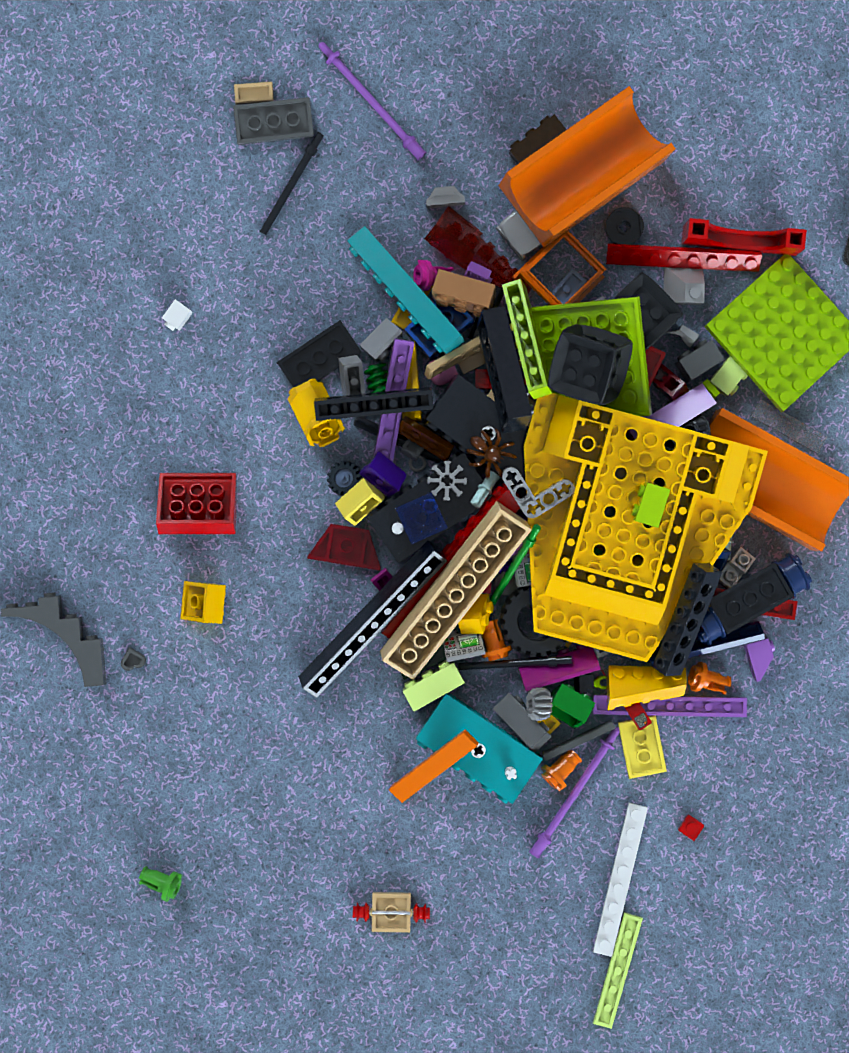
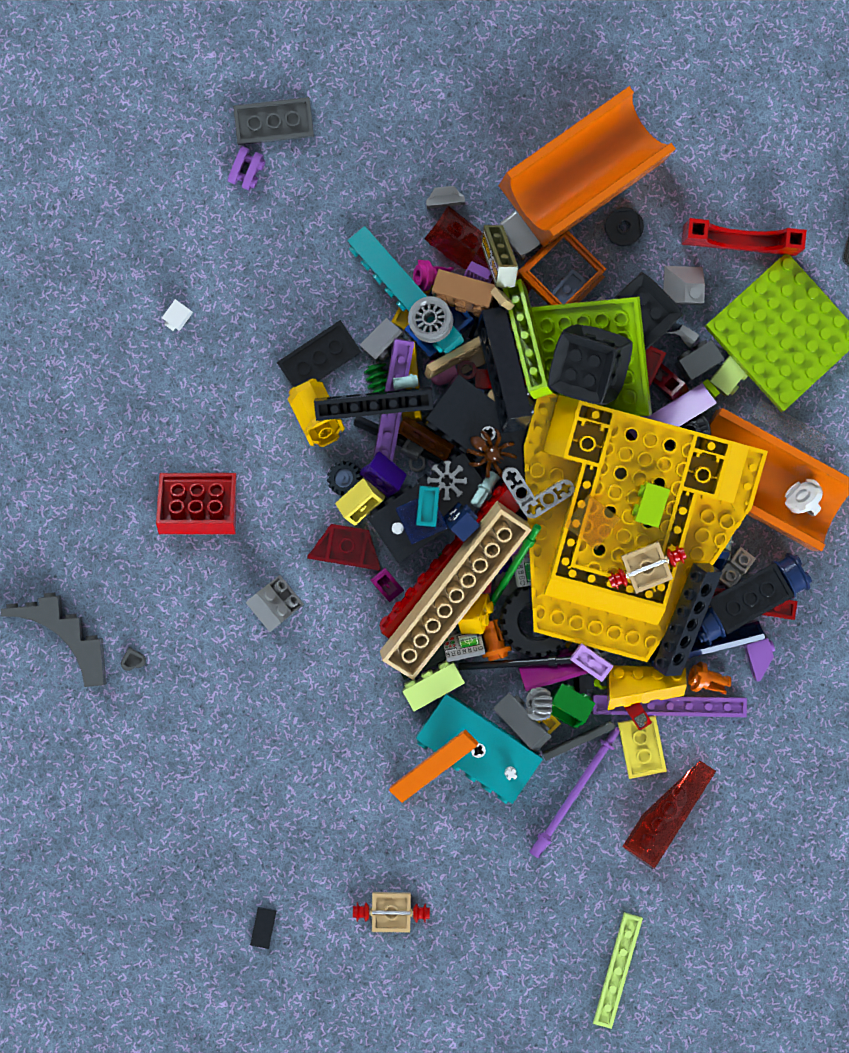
bright green piece [139,866,182,902] -> none
yellow slope [180,581,226,624] -> none
tan tile [234,82,274,105] -> none
black bar [260,132,324,235] -> none
black brick [298,540,447,698] -> none
medium lavender bar [318,42,427,161] -> none
light grey brick [338,355,365,395] -> none
dark brown brick [509,114,567,165] -> none
orange piece [541,750,582,792] -> none
white plate [593,803,648,957] -> none
red plate [606,244,762,272] -> none
red plate [678,814,705,841] -> none
none -> medium lavender brick [228,146,266,191]
none -> light grey slope [246,575,304,632]
none -> black tile [250,907,277,949]
none -> light aqua pin [393,374,418,391]
none -> light grey wheel [408,296,453,343]
none -> teal tile [416,486,440,527]
none -> dark blue brick [443,502,481,542]
none -> dark red piece [457,360,477,380]
none -> olive brick [481,225,518,288]
none -> tan tile [491,287,515,310]
none -> clear yellow tile [564,494,621,550]
none -> lavender plate [570,643,614,682]
none -> tan plate [608,541,687,594]
none -> clear red wedge [622,761,716,870]
none -> white tile [785,479,823,516]

